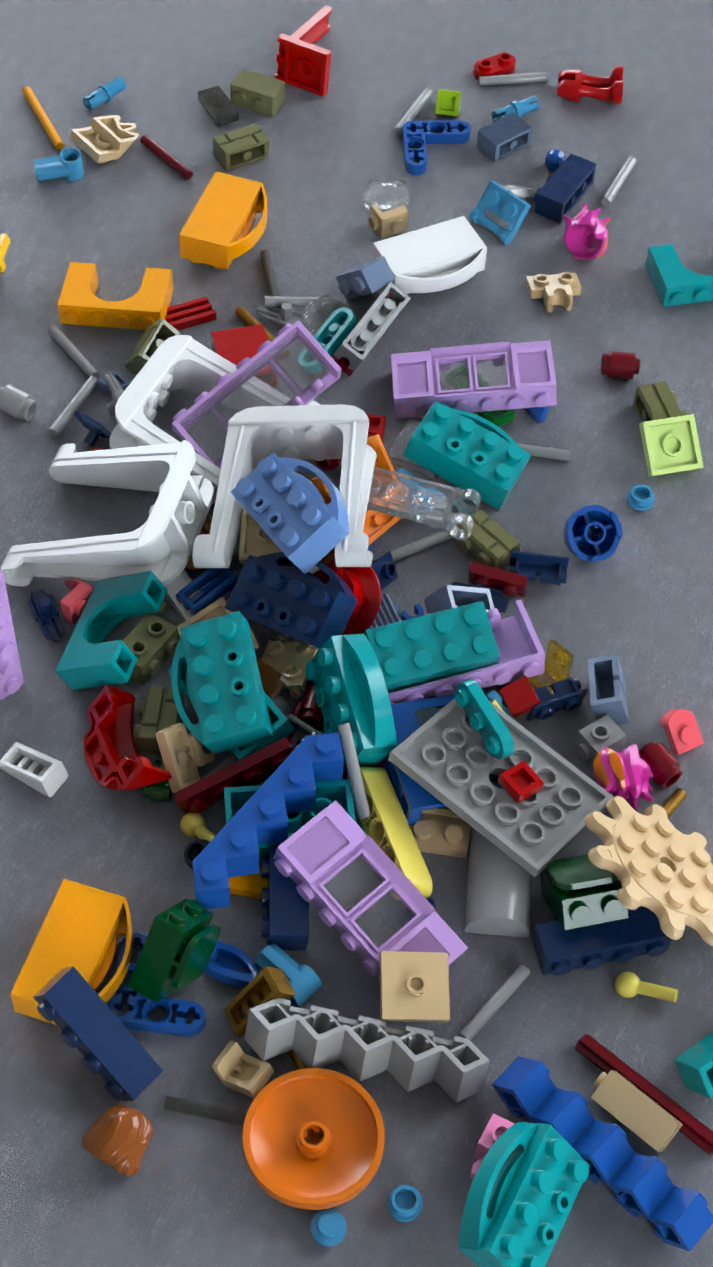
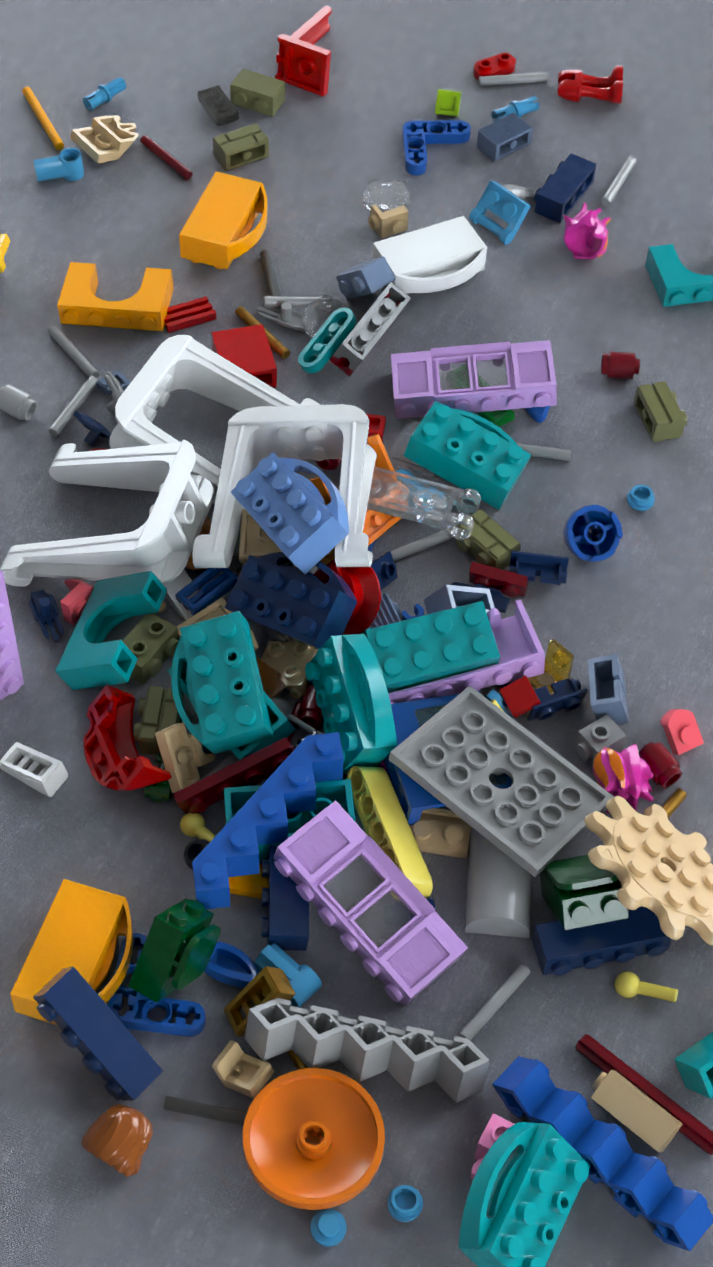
olive brick [125,318,181,376] -> none
clear window [172,320,342,469] -> none
light grey bar [337,723,371,819] -> none
tan plate [379,951,450,1023] -> none
light grey bar [393,88,432,136] -> none
teal plate [455,679,514,760] -> none
red tile [498,761,544,804] -> none
tan plate [526,272,581,313] -> none
blue hinge [545,149,566,171] -> none
yellowish green plate [639,414,704,477] -> none

